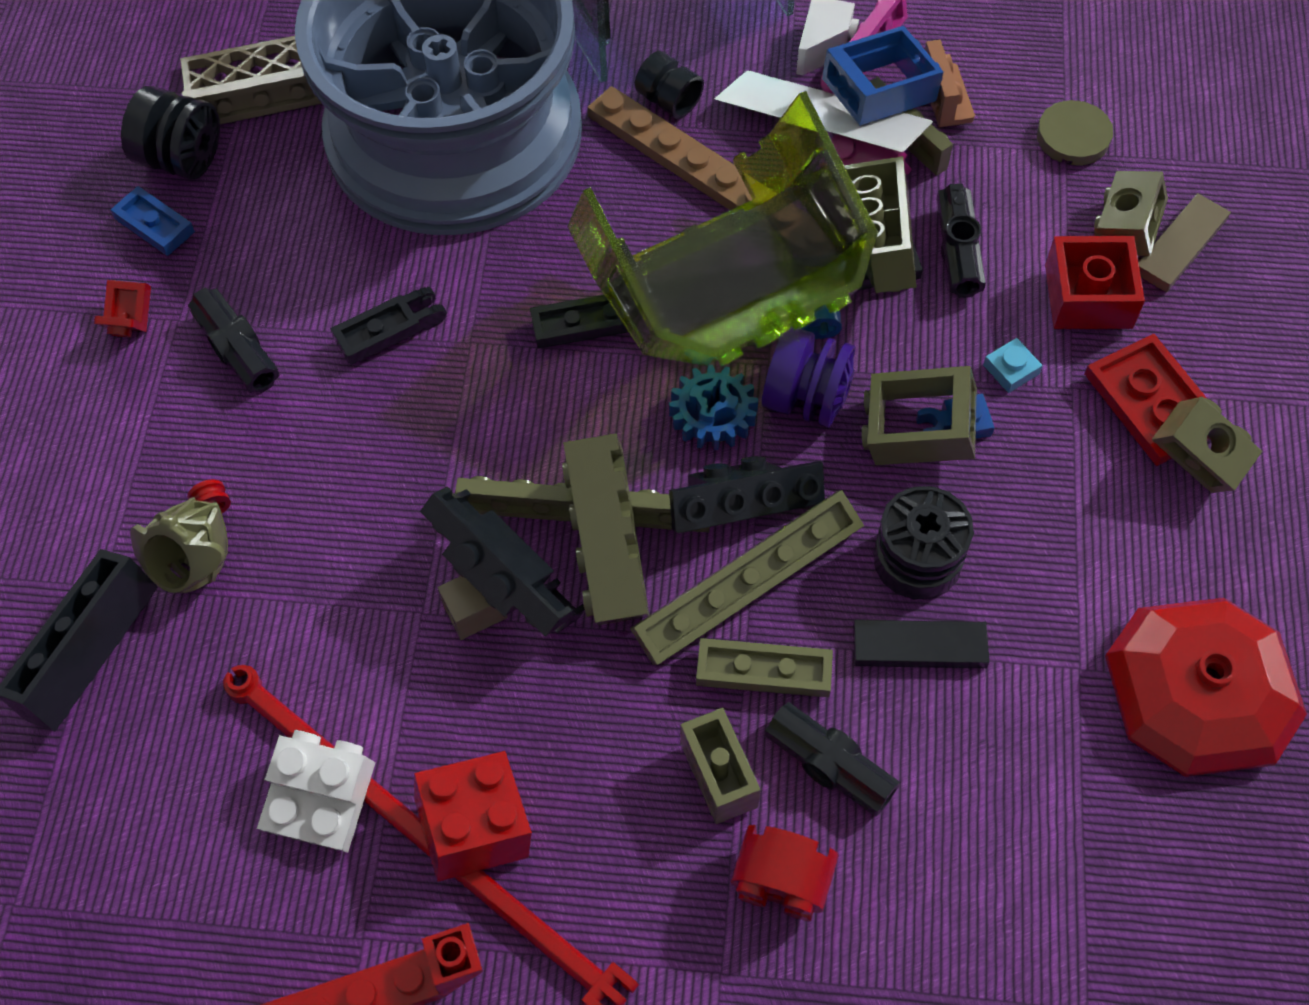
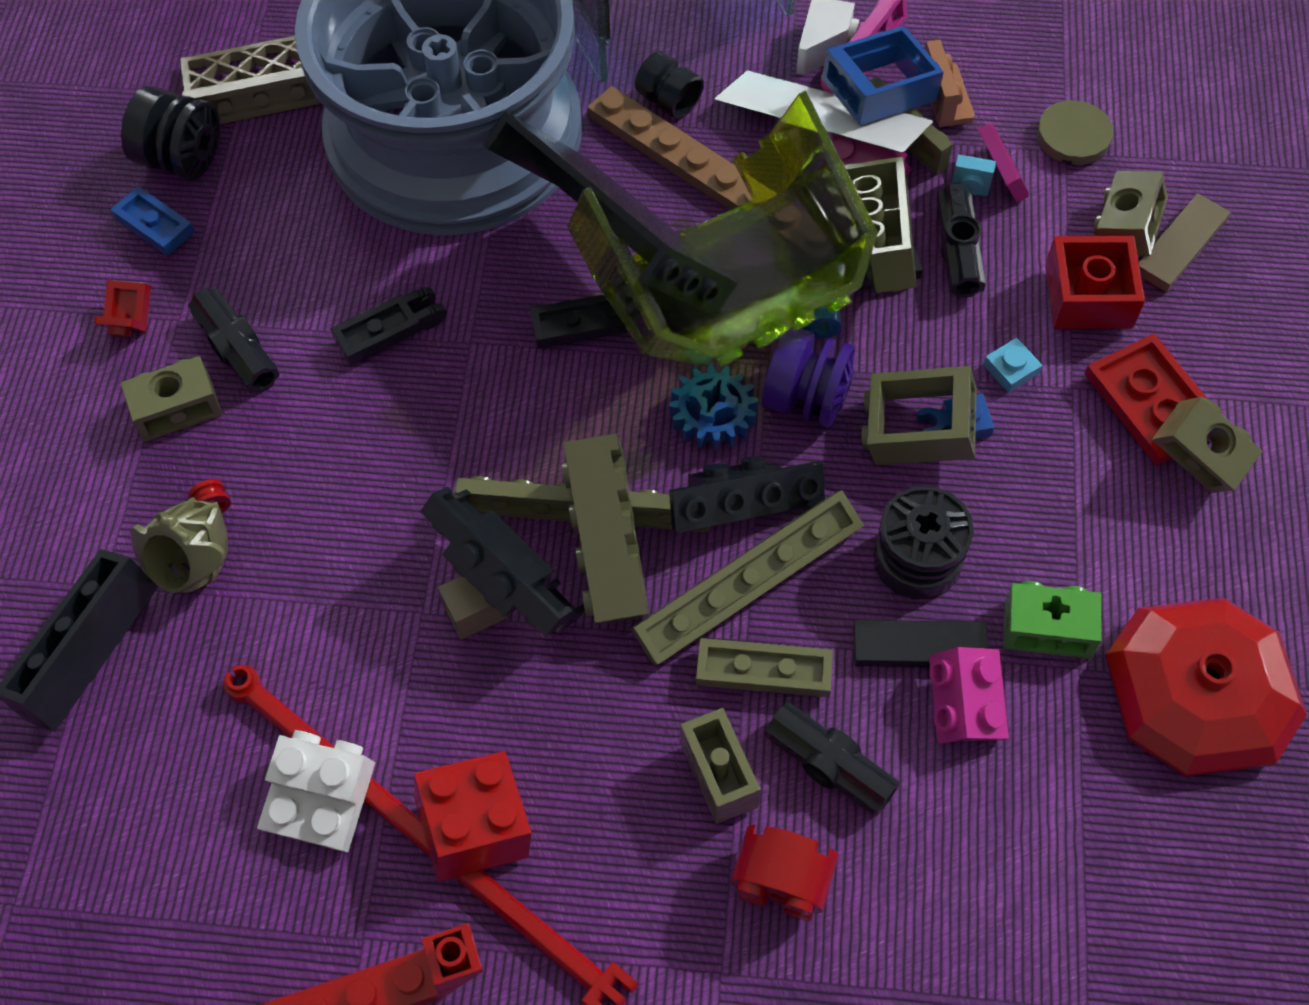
none -> olive brick [120,356,223,442]
none -> black panel [483,111,739,316]
none -> dark pink bracket [929,647,1009,744]
none -> medium azure plate [952,154,996,197]
none -> dark pink tile [978,122,1029,203]
none -> bright green brick [1003,581,1101,659]

